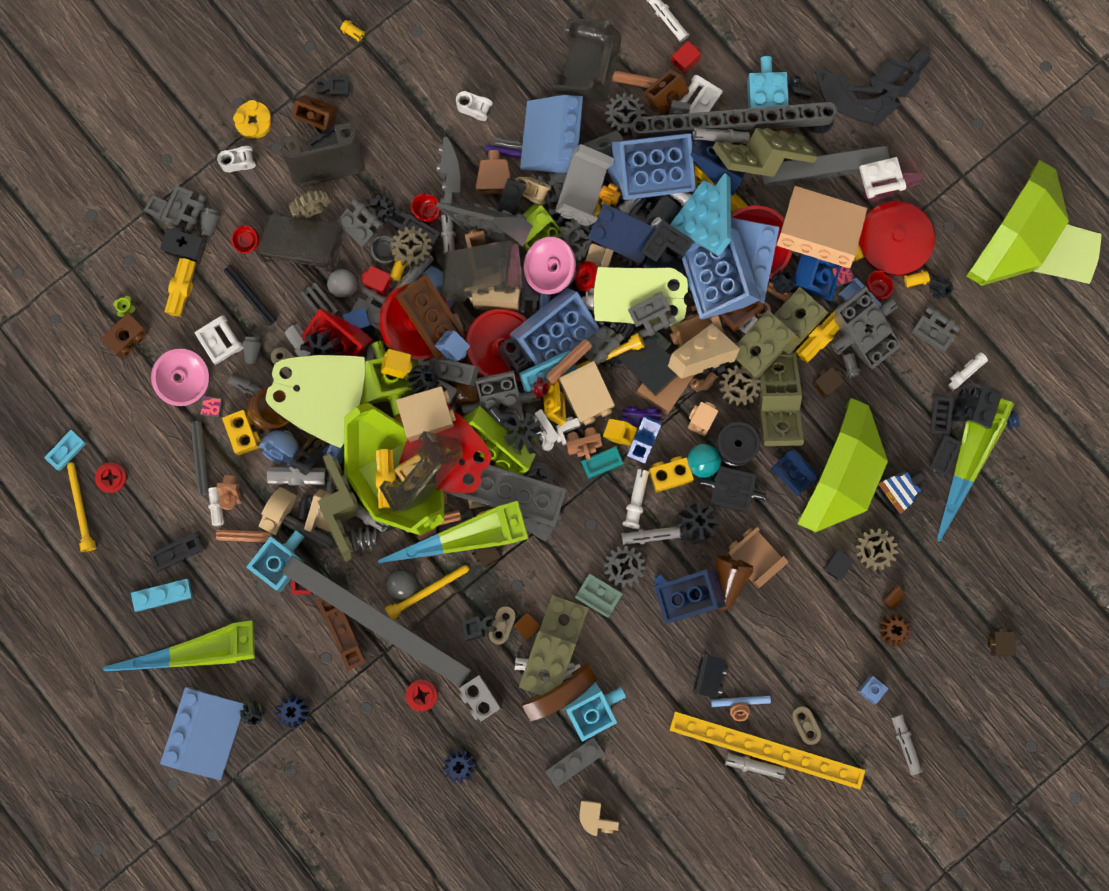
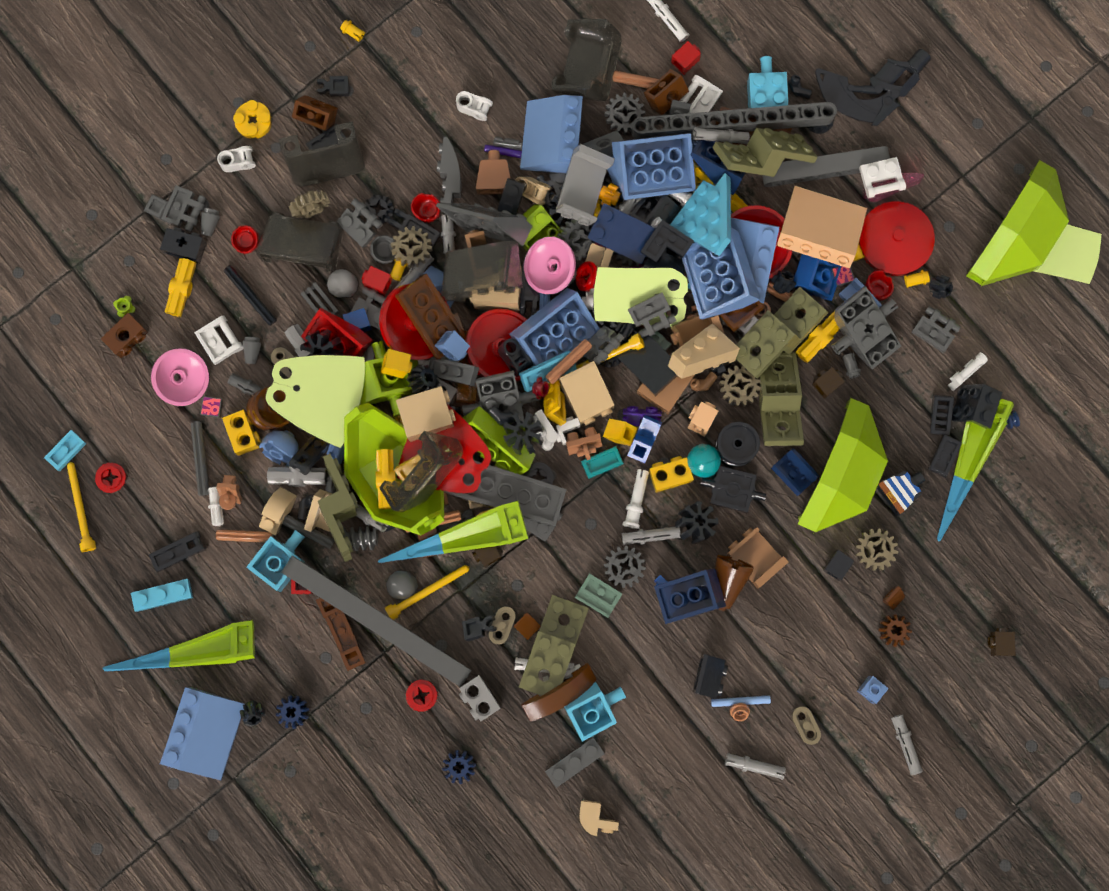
yellow plate [669,712,865,789] -> none

